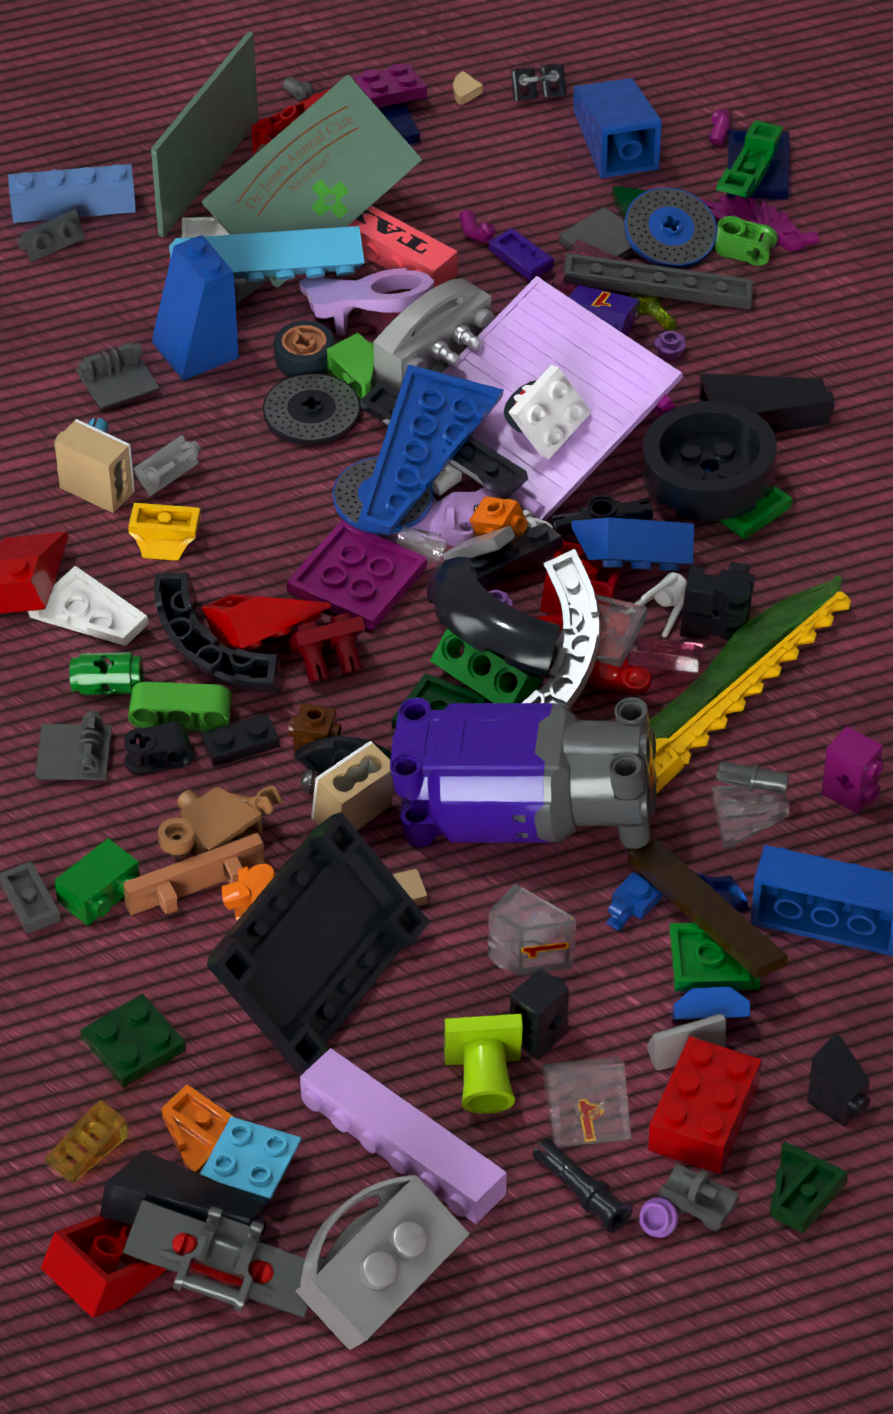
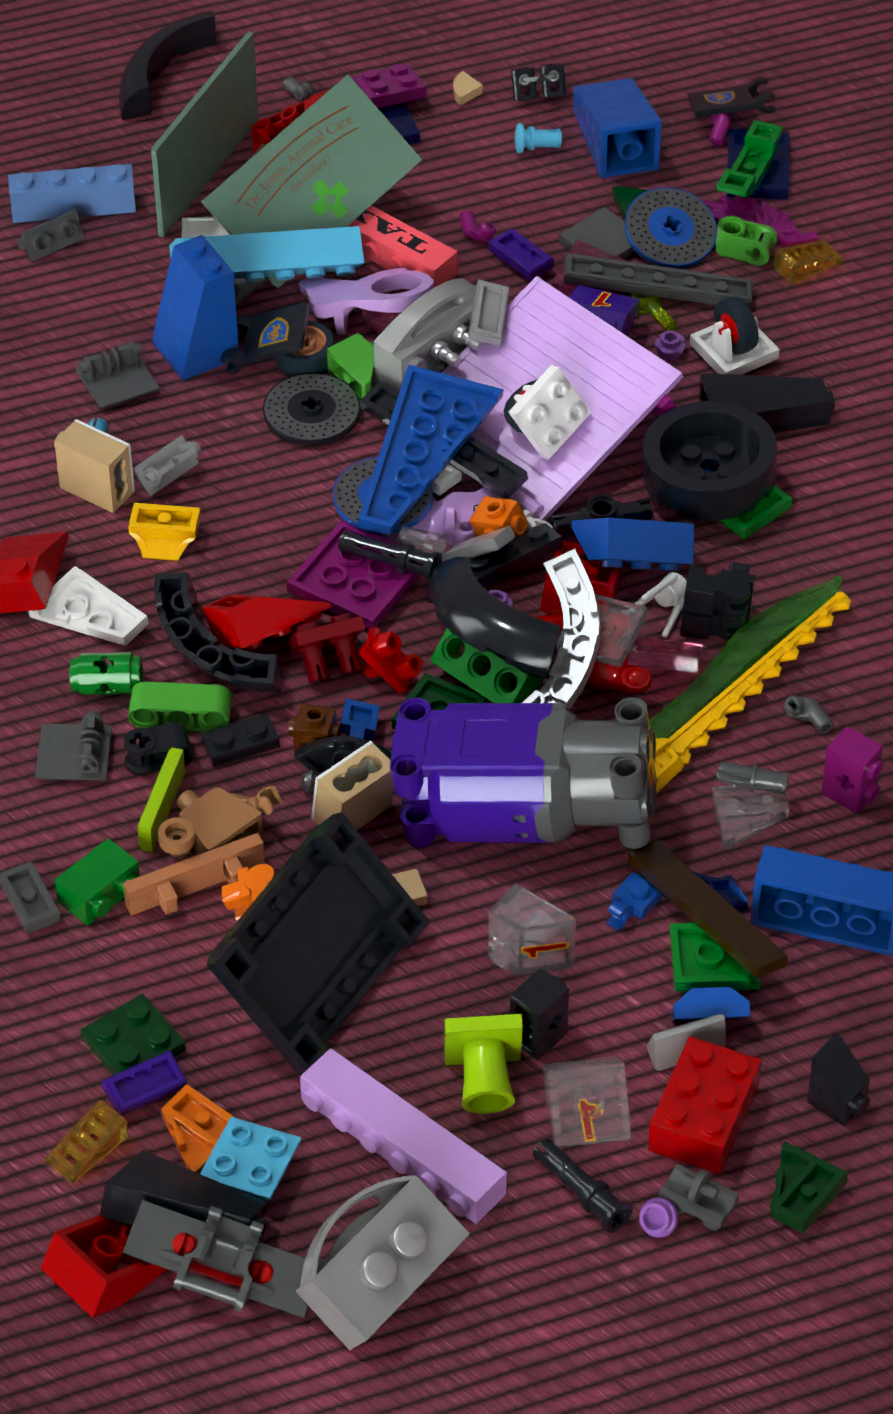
none -> dark purple plate [101,1050,188,1117]
none -> black brick [119,11,217,120]
none -> lime tile [137,747,185,852]
none -> black flag [220,302,310,374]
none -> black pin [338,530,442,581]
none -> blue plate [340,698,380,740]
none -> red hips [358,626,423,694]
none -> light grey tile [468,279,510,346]
none -> medium azure pin [514,123,562,153]
none -> black flag [687,77,776,117]
none -> white plate [690,296,780,375]
none -> clear yellow slope [774,240,843,285]
none -> dark grey arm [784,695,834,734]

